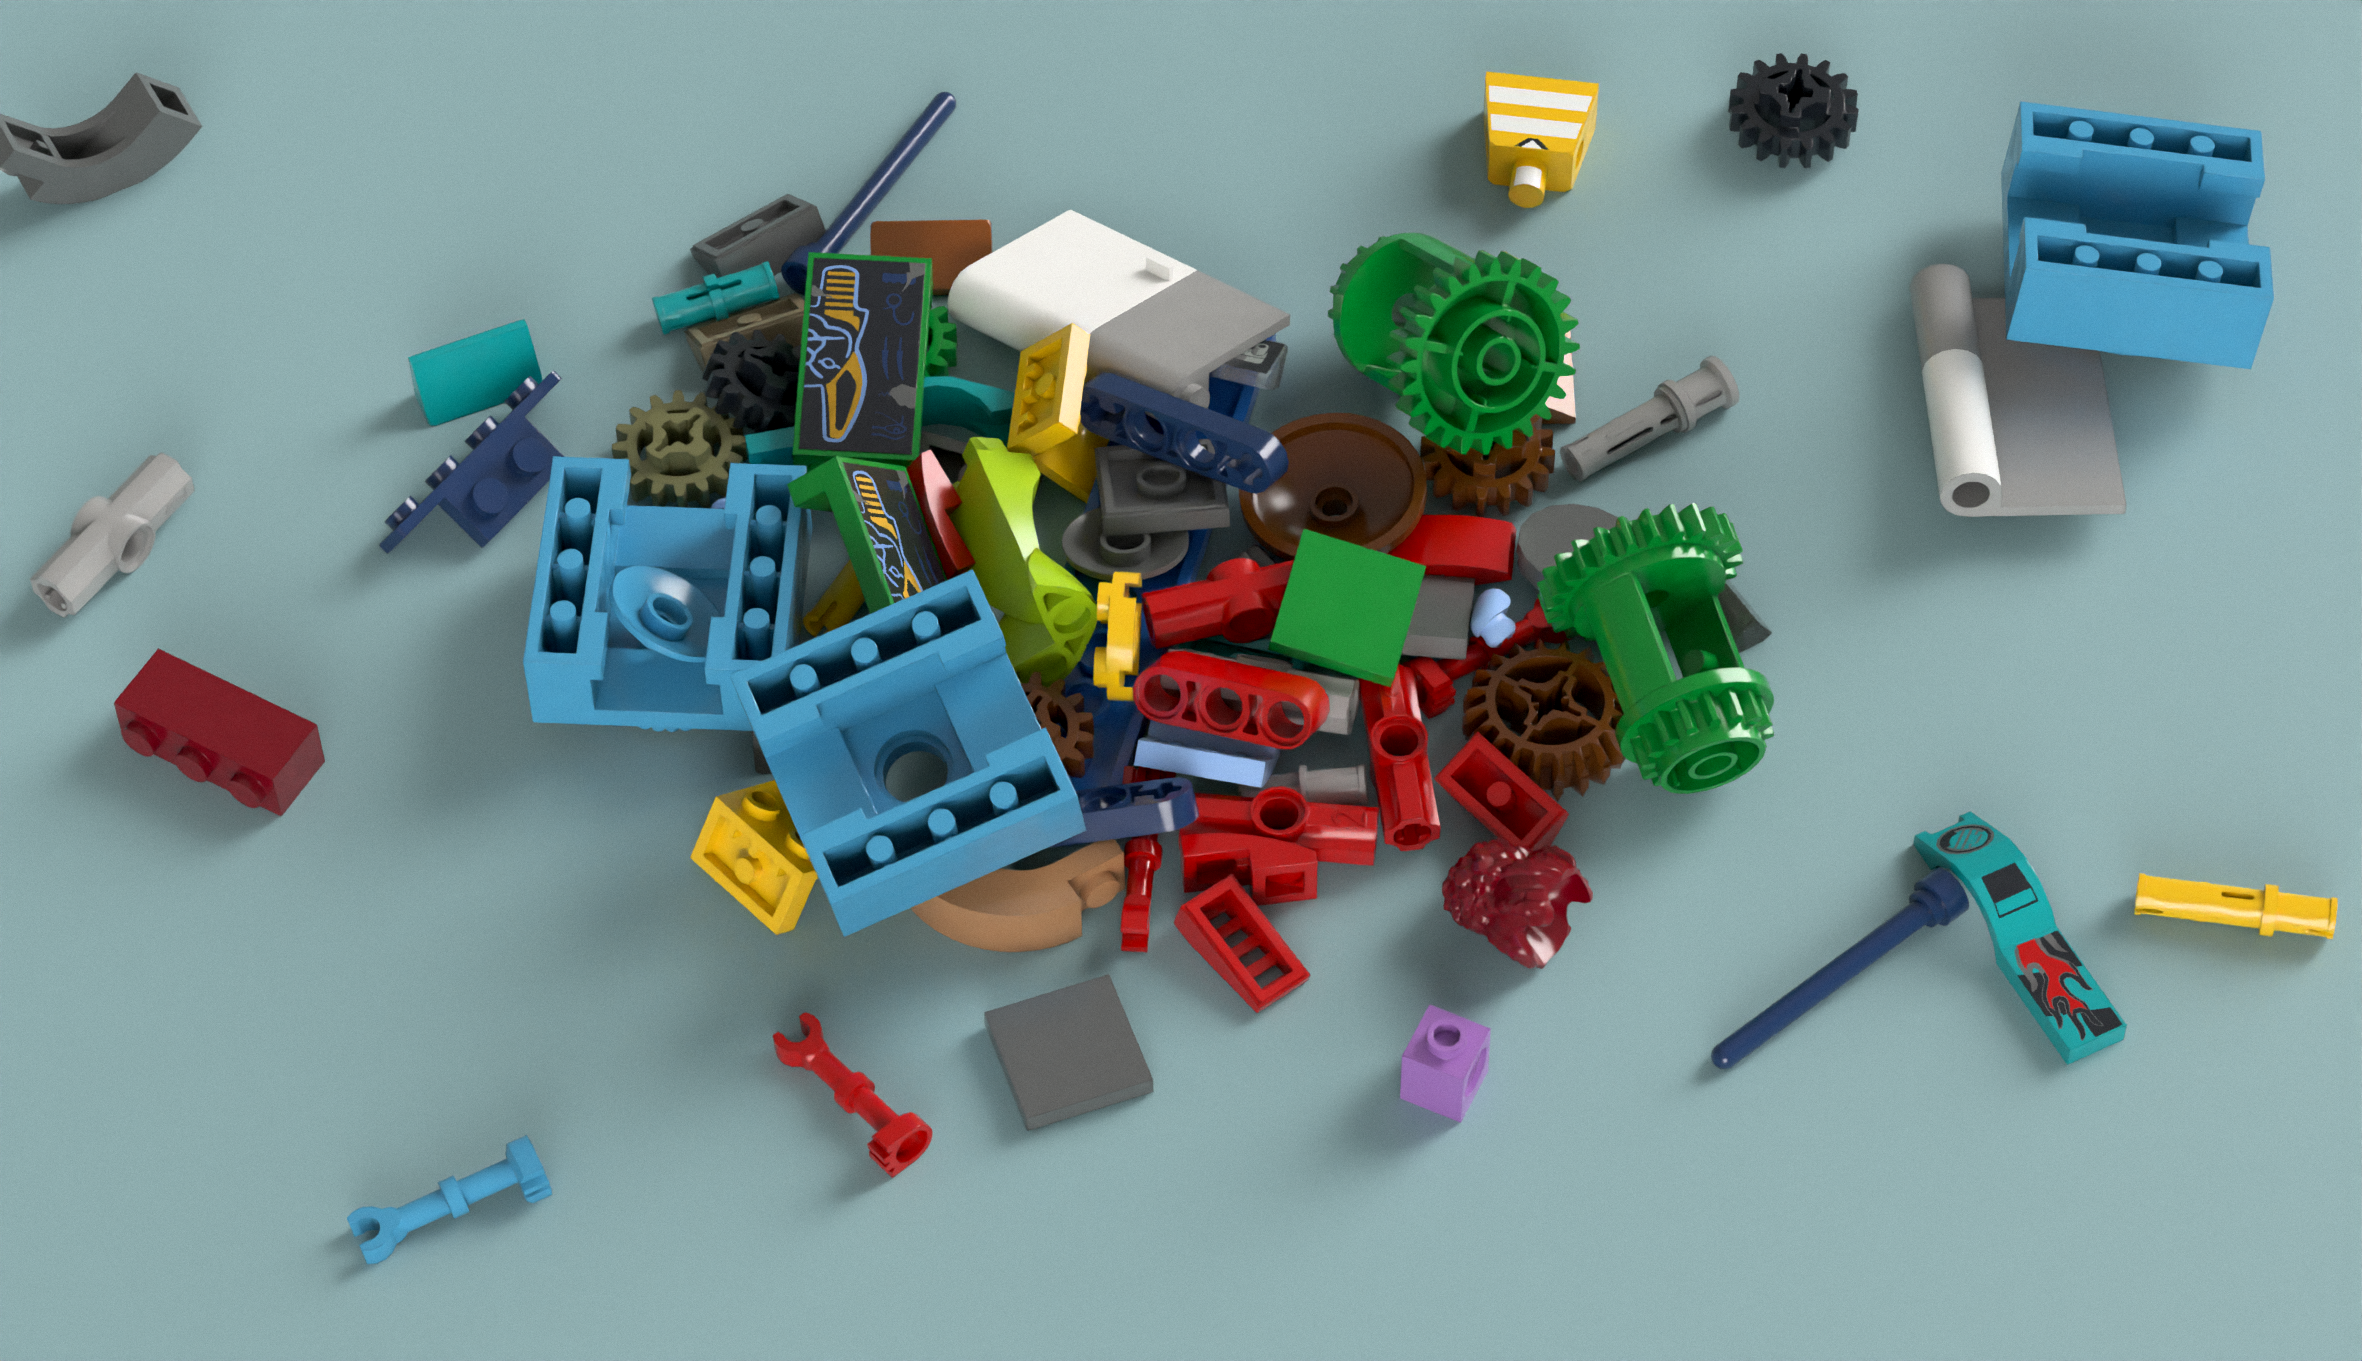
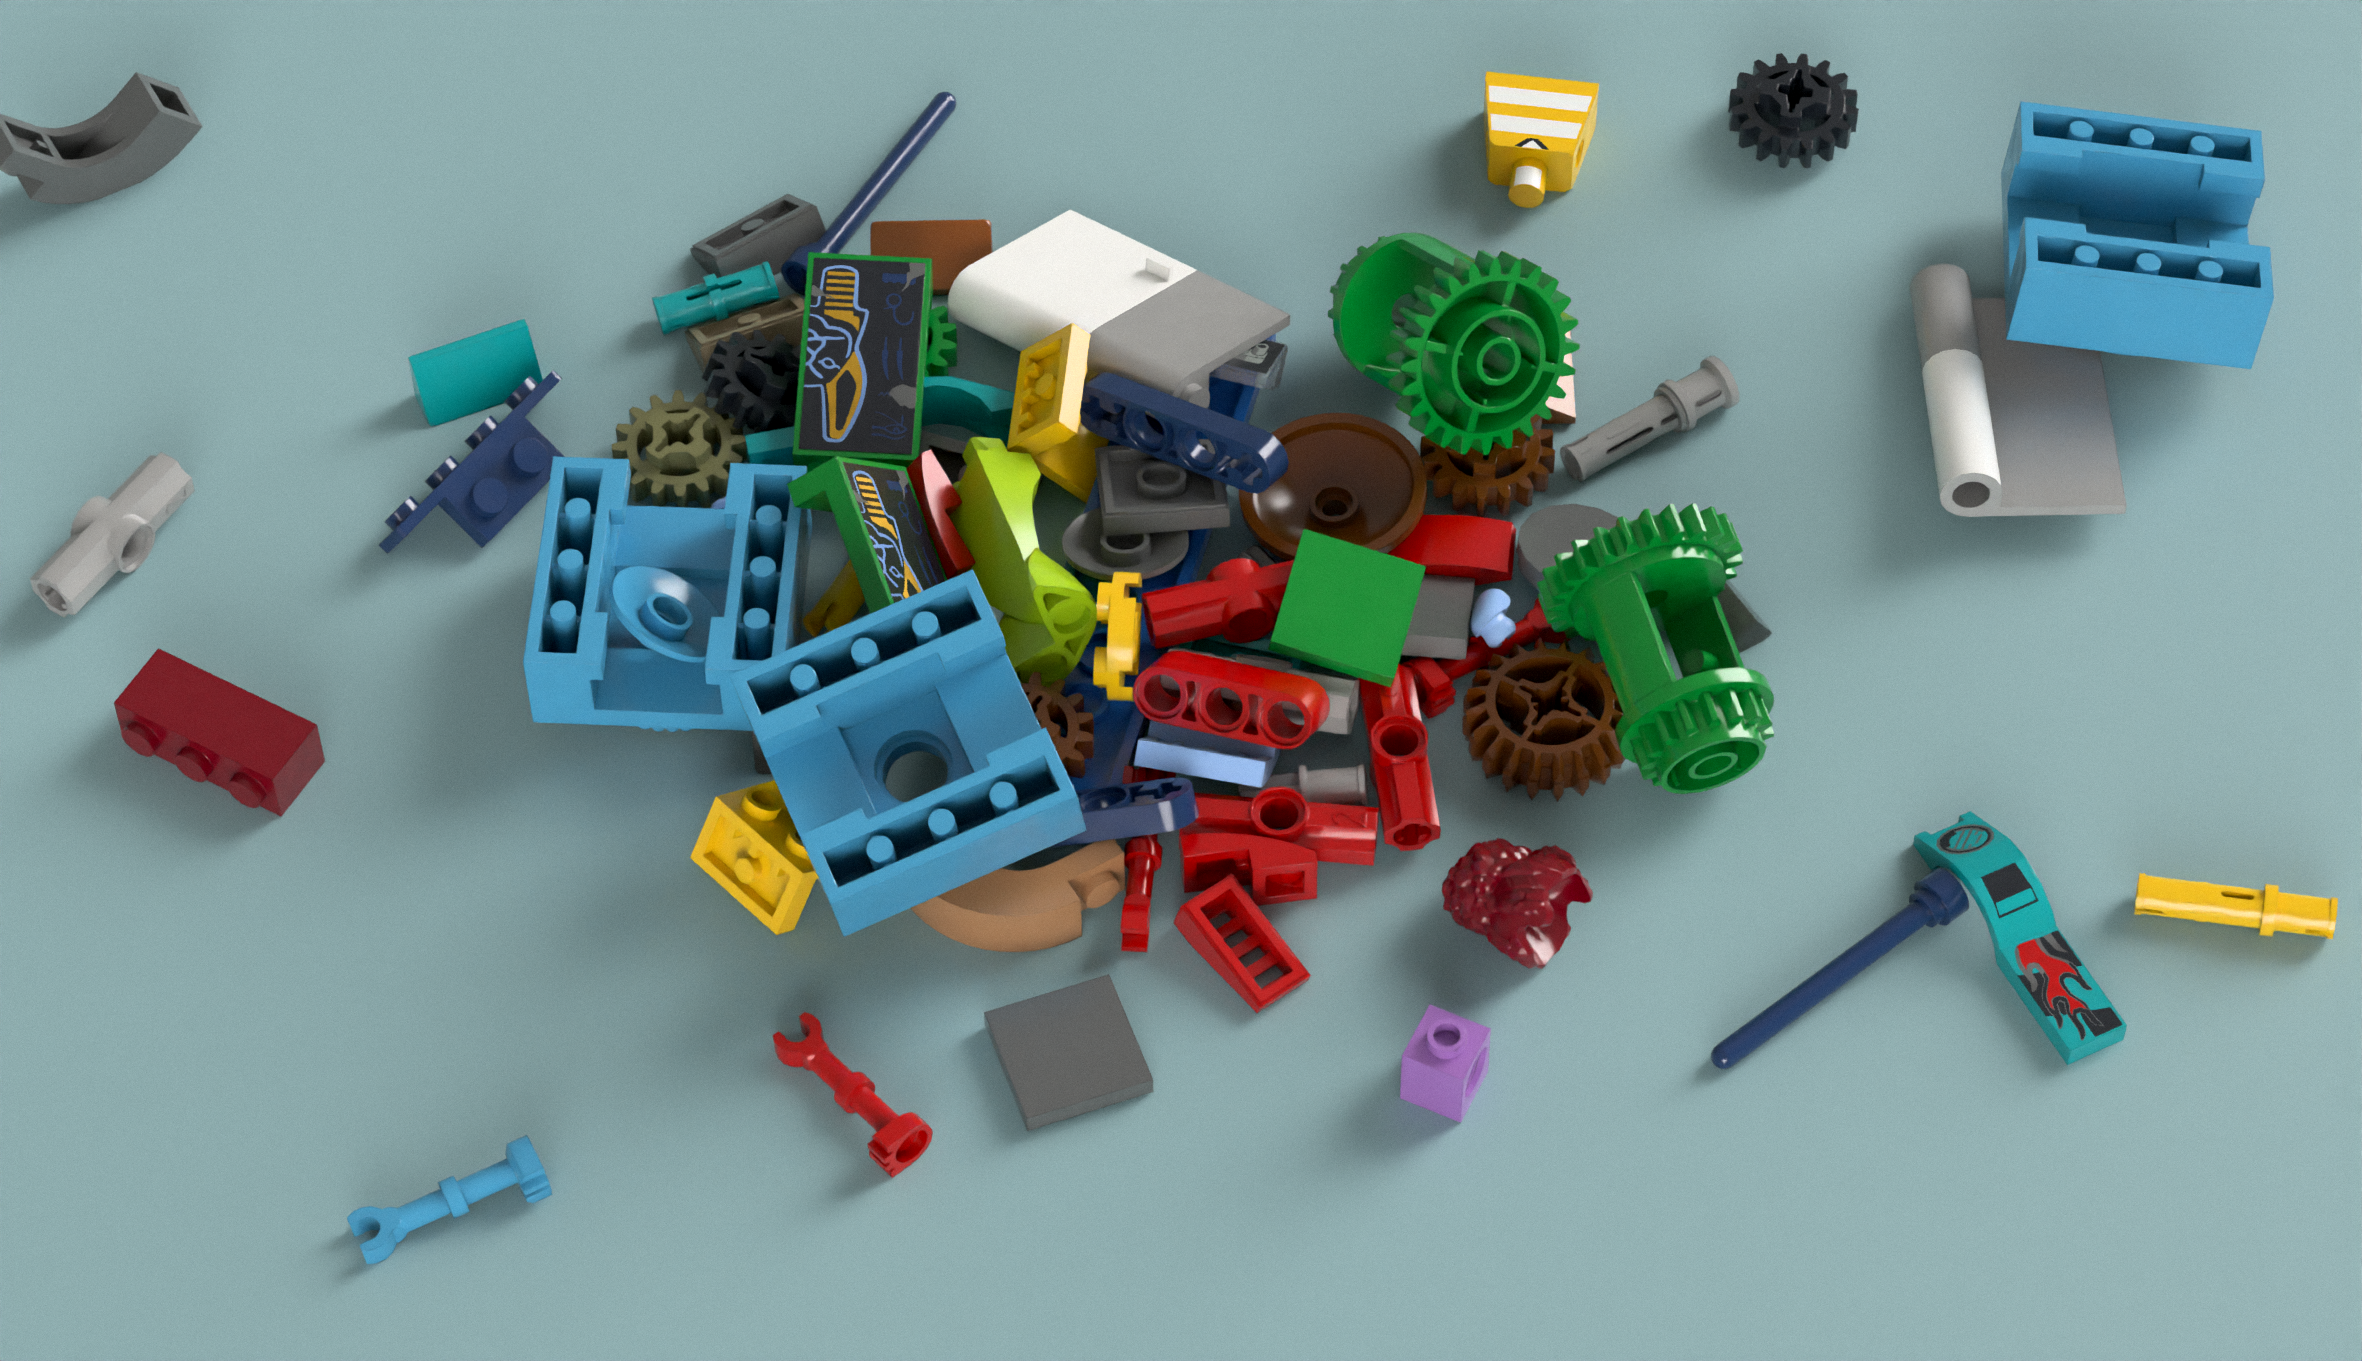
red slope [1434,732,1569,852] -> none

